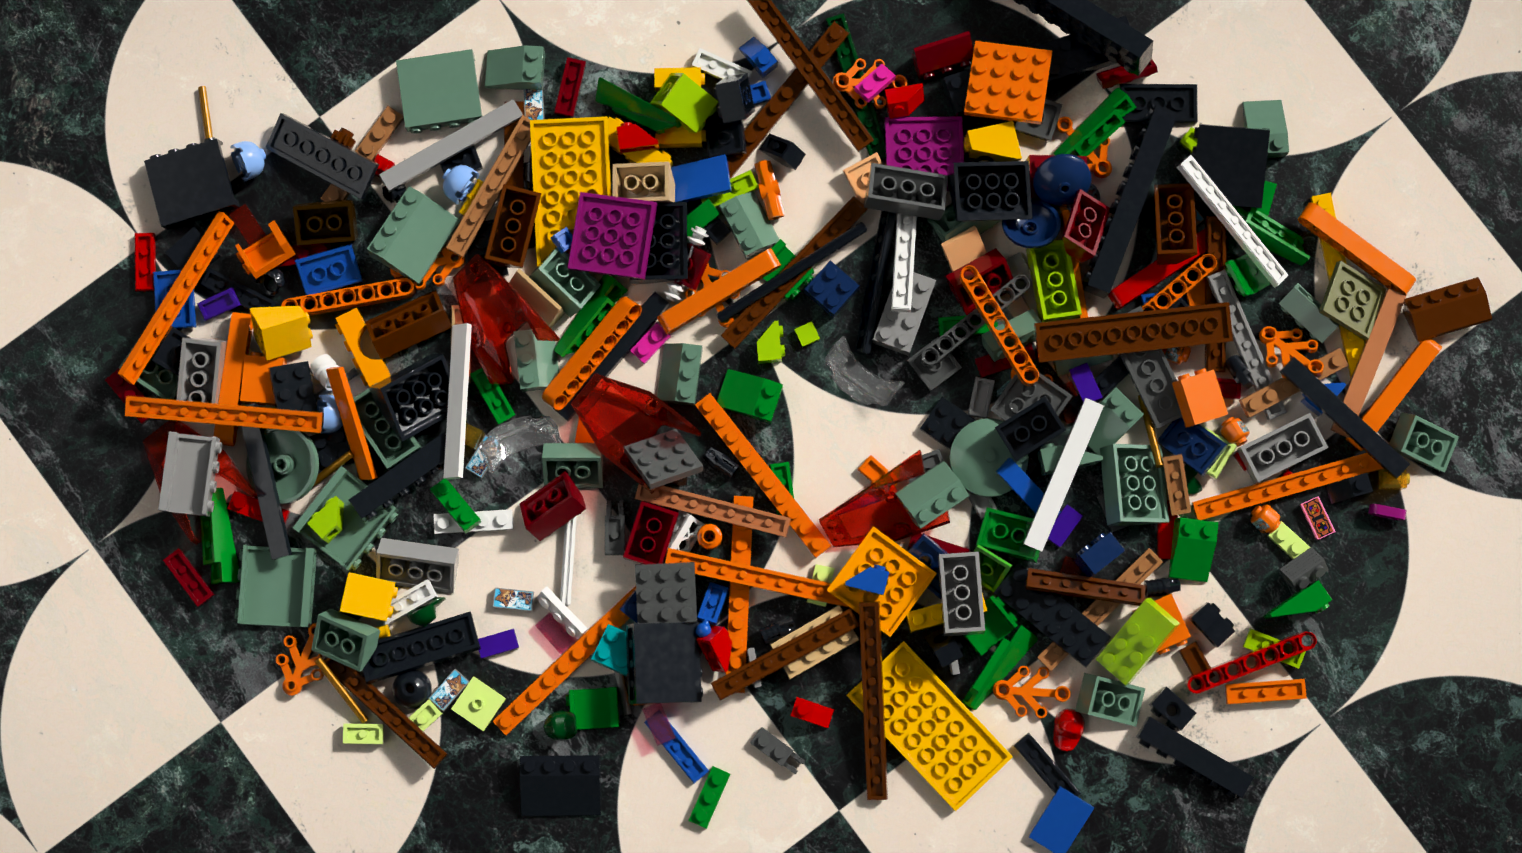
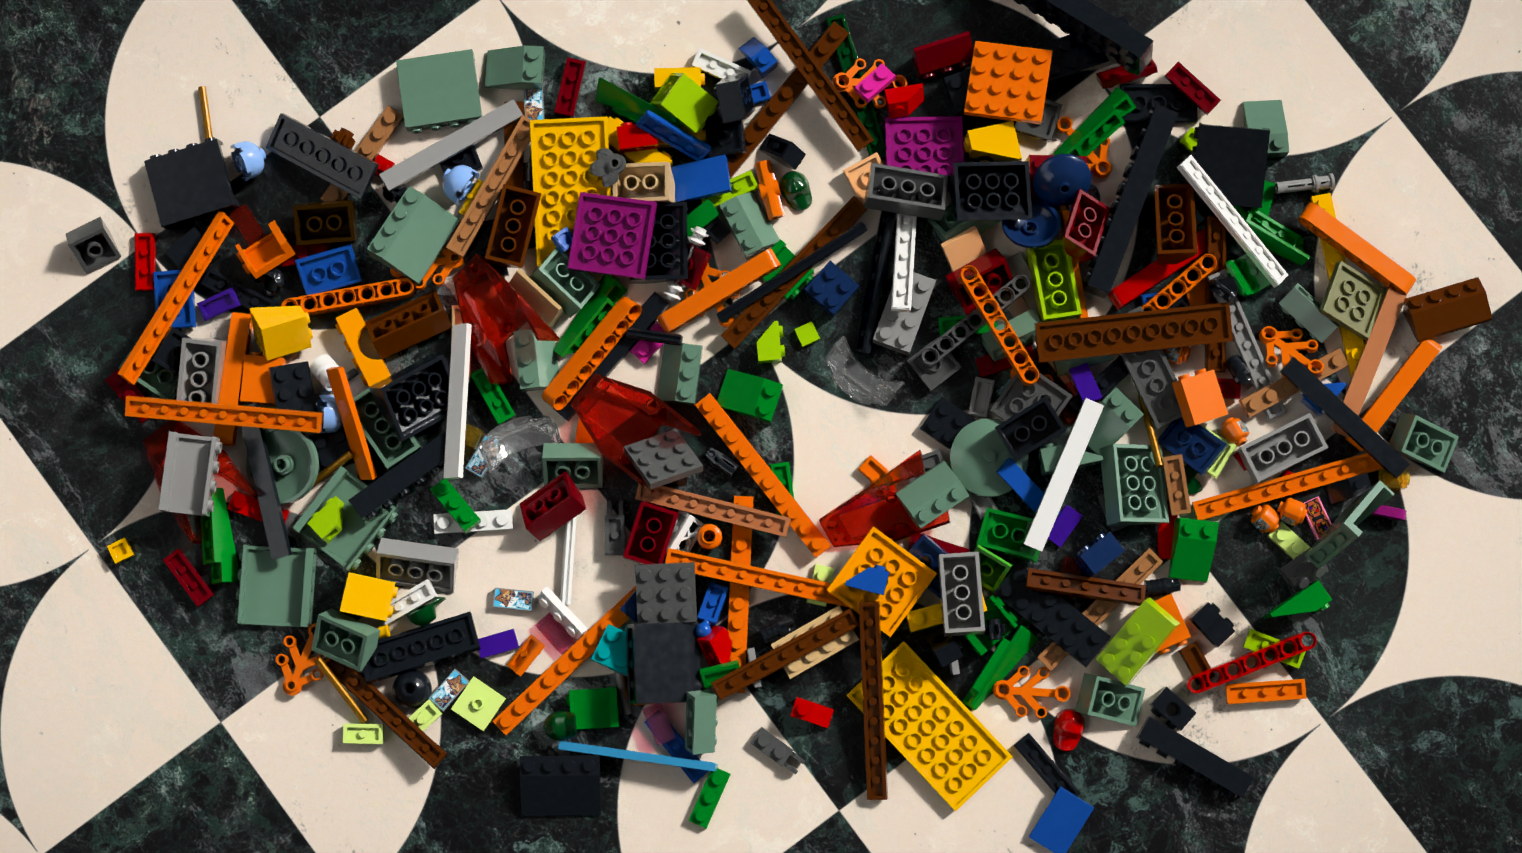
none -> dark grey slope [66,216,121,274]
none -> yellow plate [107,538,135,564]
none -> orange plate [507,634,545,677]
none -> dark azure tile [558,741,718,771]
none -> dark grey plate [589,148,626,187]
none -> black axle [626,327,683,346]
none -> blue tile [636,110,711,161]
none -> sand green brick [685,690,718,755]
none -> green tile [700,660,740,689]
none -> dark green piece [779,171,812,211]
none -> black gear [982,619,1006,640]
none -> dark red plate [1164,61,1221,115]
none -> black piece [1208,276,1238,302]
none -> light grey pin [1274,173,1335,194]
none -> orange head [1277,498,1308,526]
none -> sand green panel [1304,480,1394,569]

